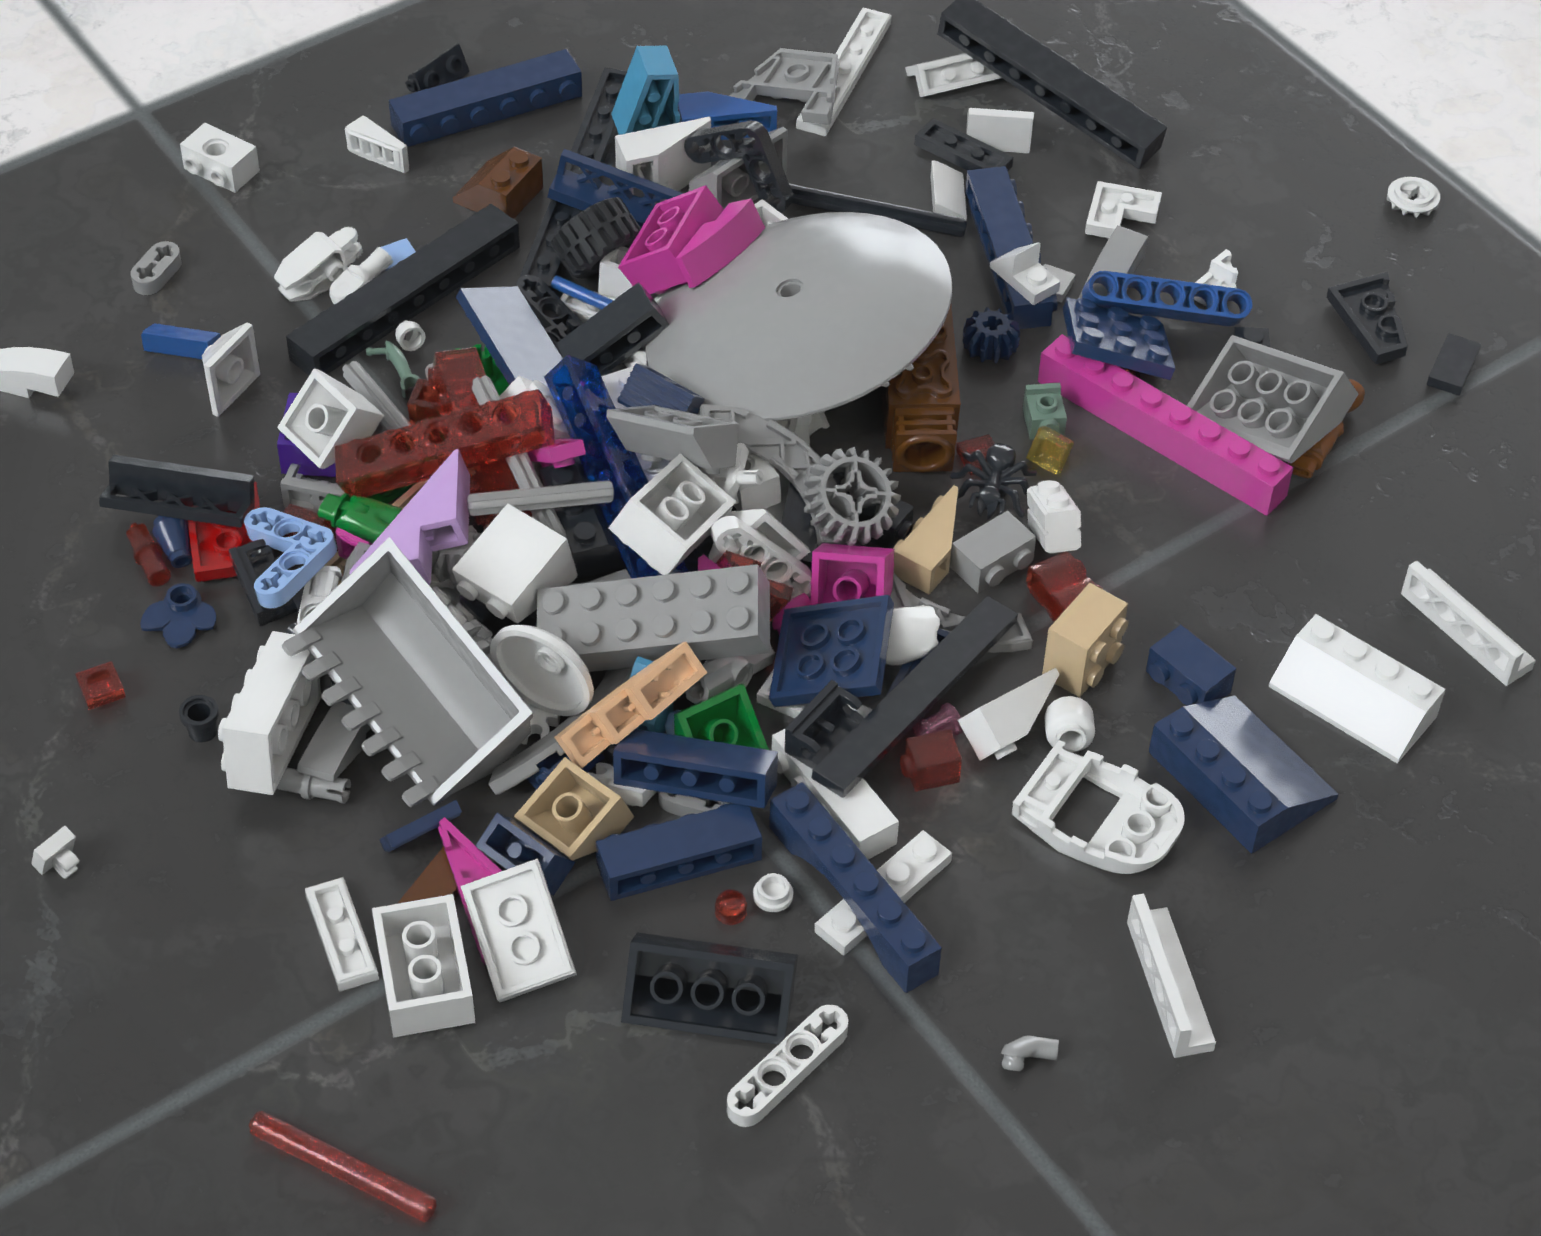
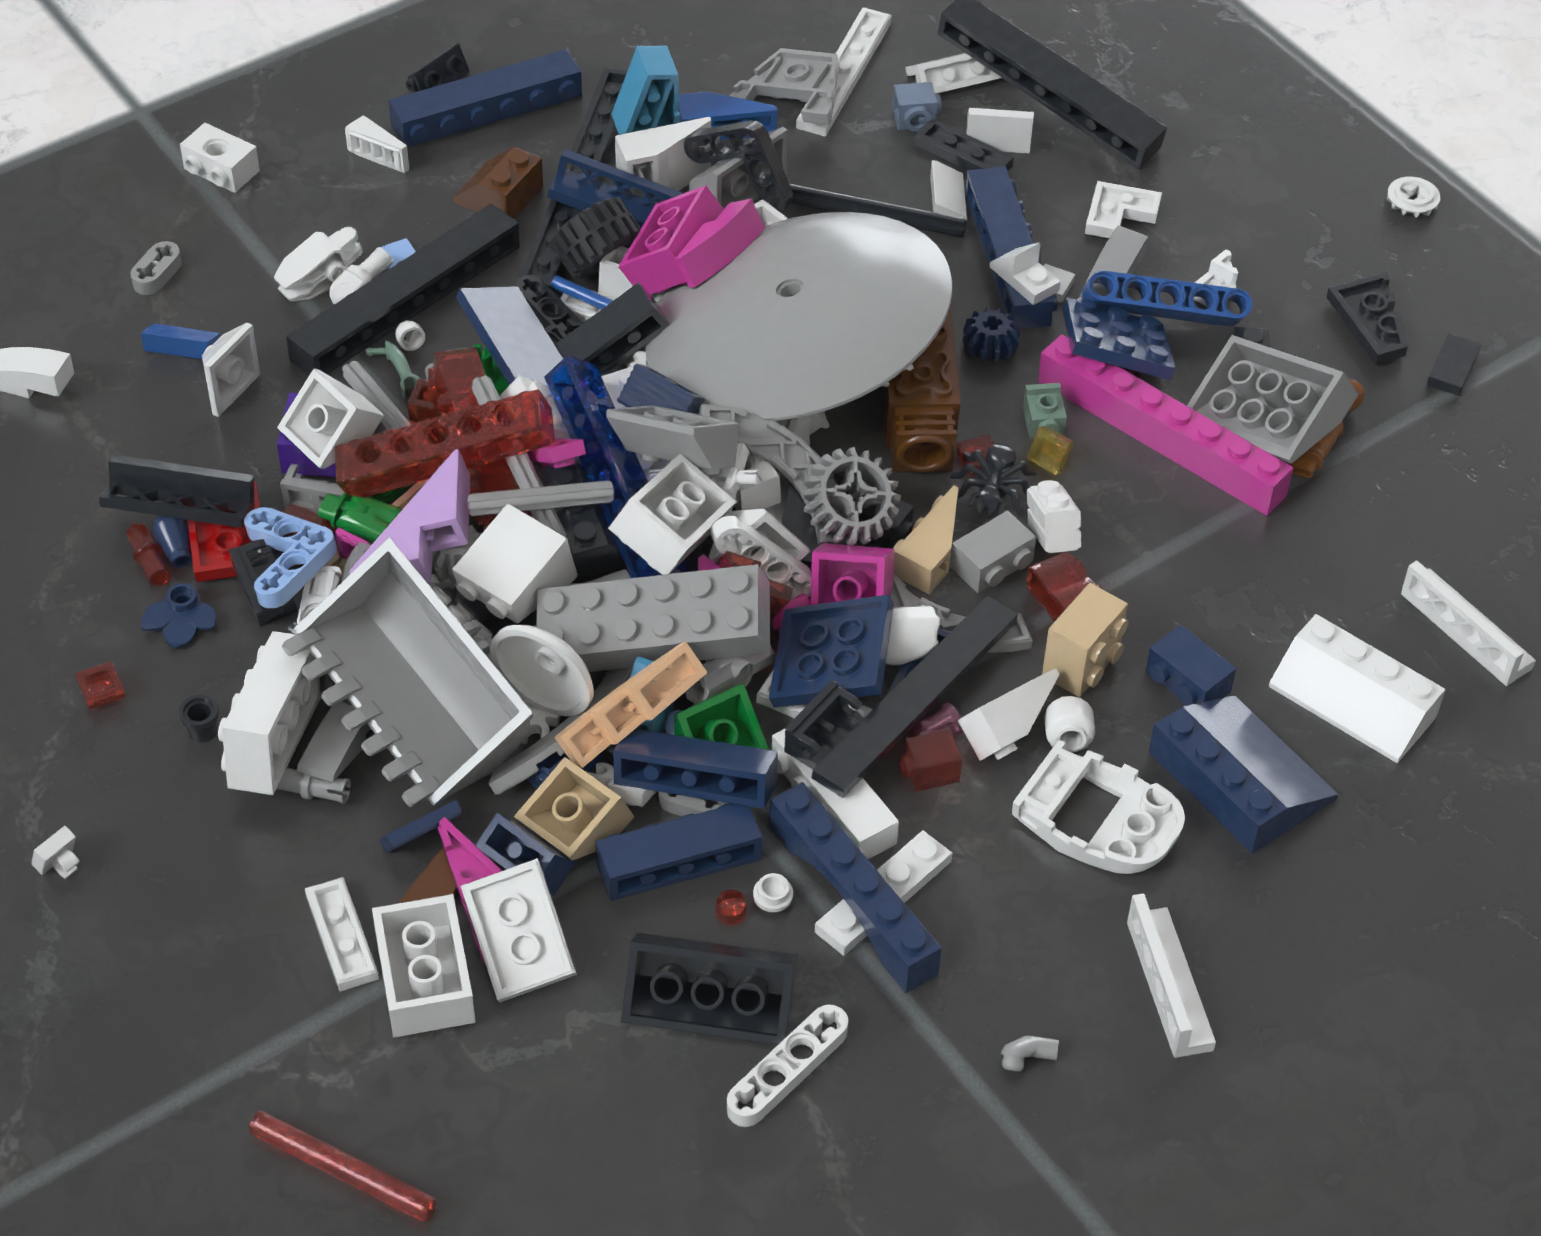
none -> sand blue brick [892,82,942,132]

